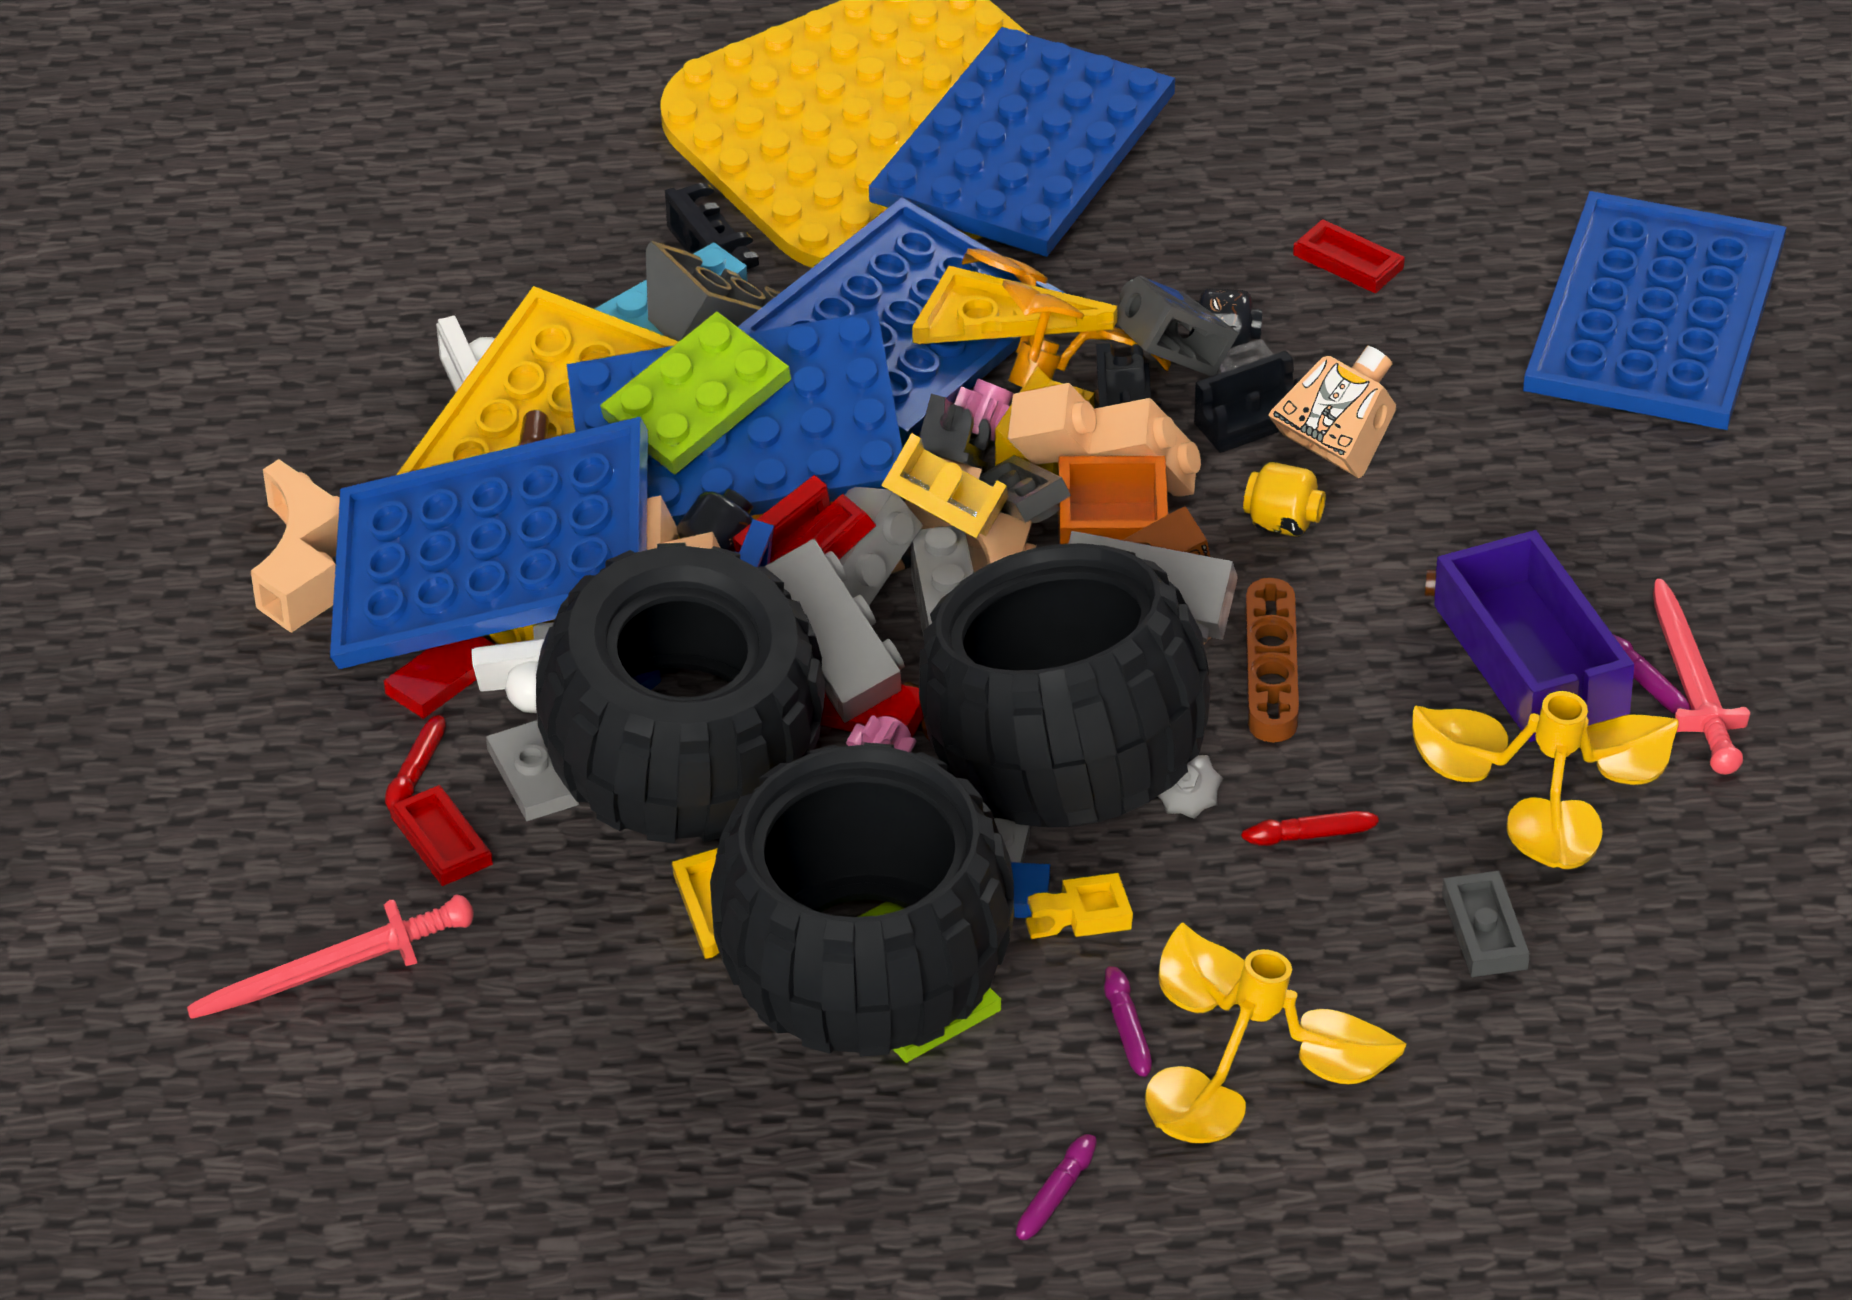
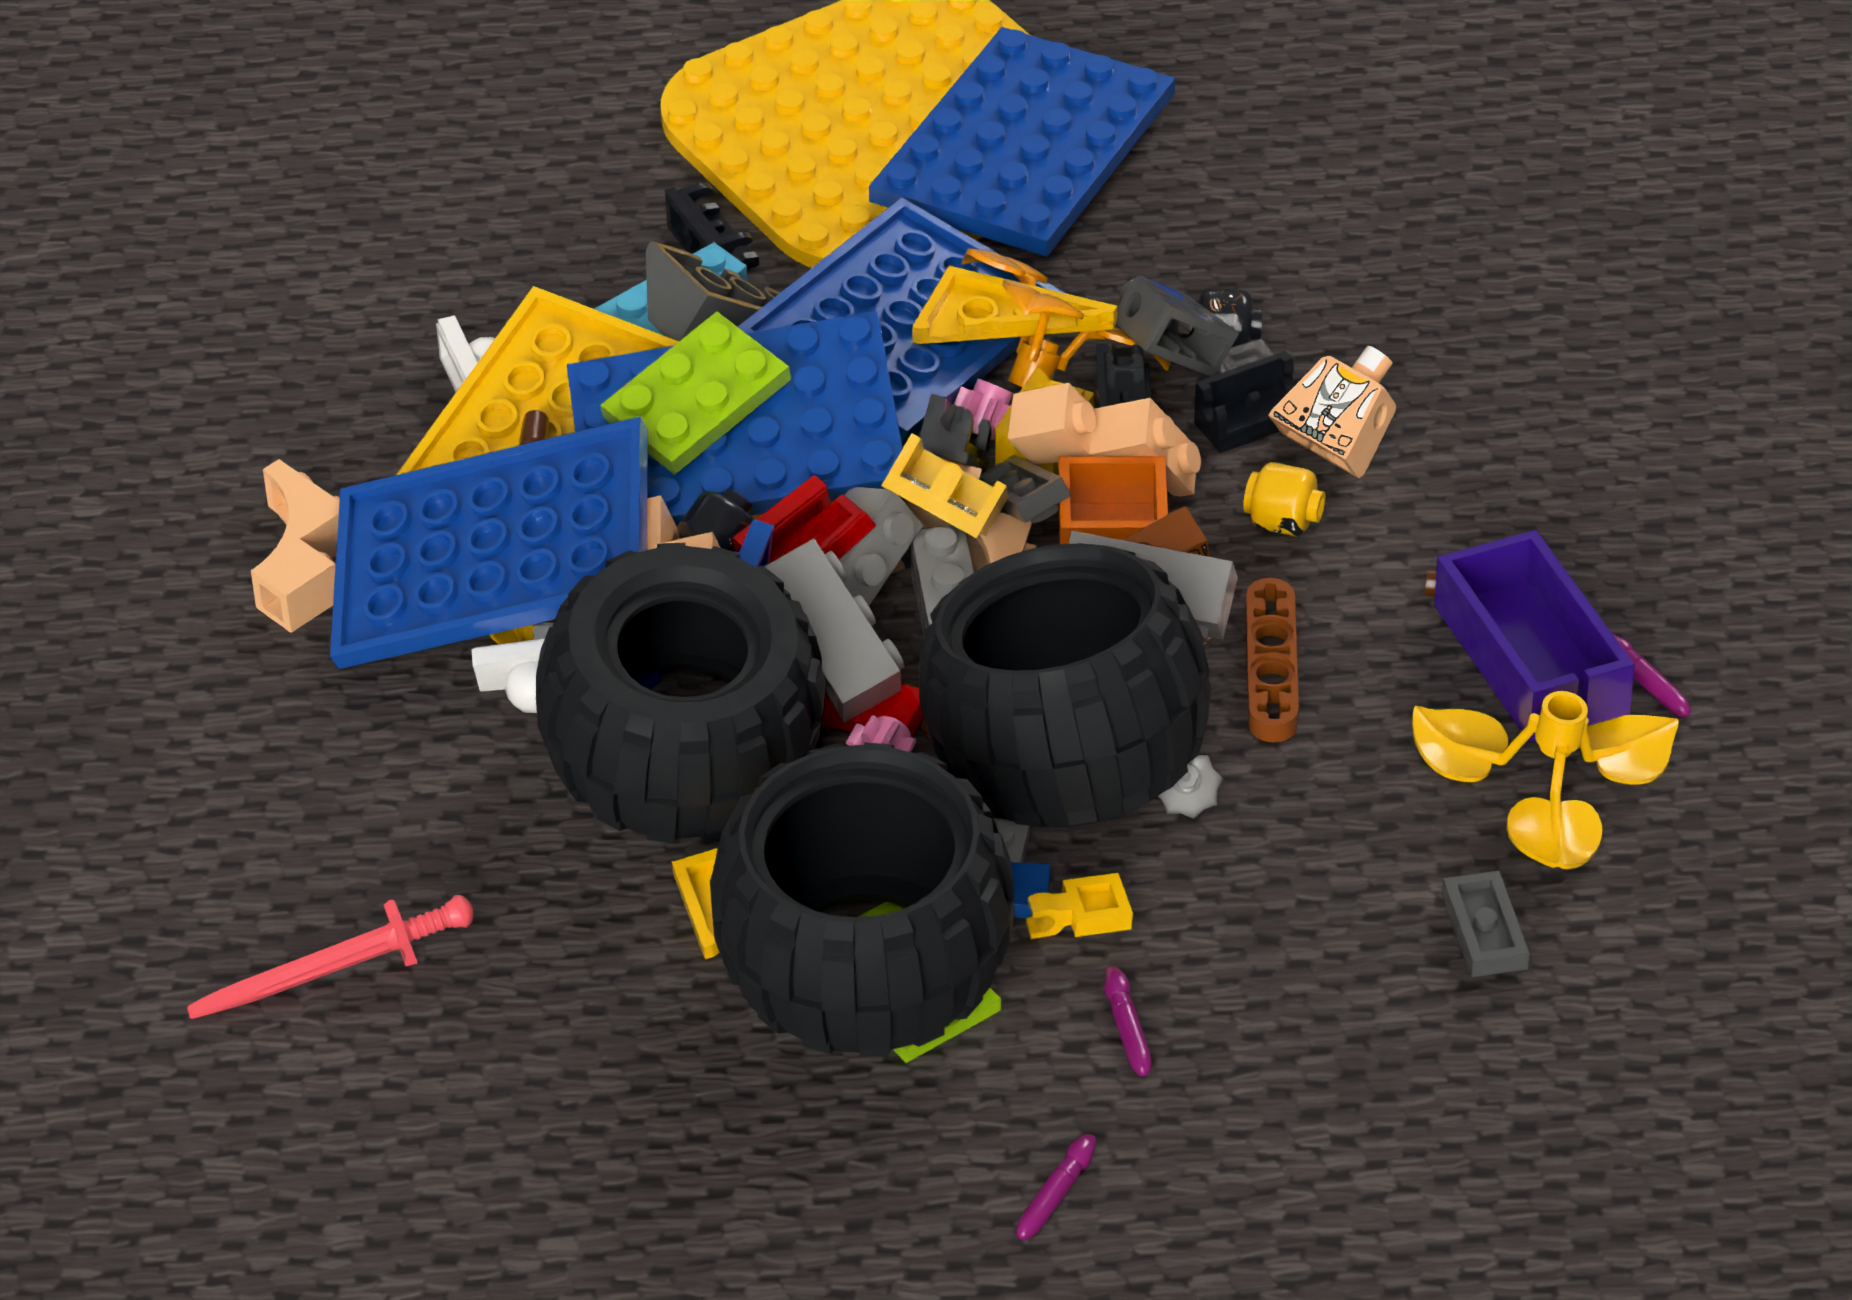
red tile [384,636,495,719] -> none
red piece [385,715,446,811] -> none
red tile [390,785,493,886] -> none
light grey plate [486,720,579,822] -> none
yellow plant [1145,923,1407,1143] -> none
red piece [1241,811,1379,846] -> none
red tile [1293,219,1405,294] -> none
blue plate [1523,191,1786,430] -> none
coral sword [1653,579,1750,775] -> none

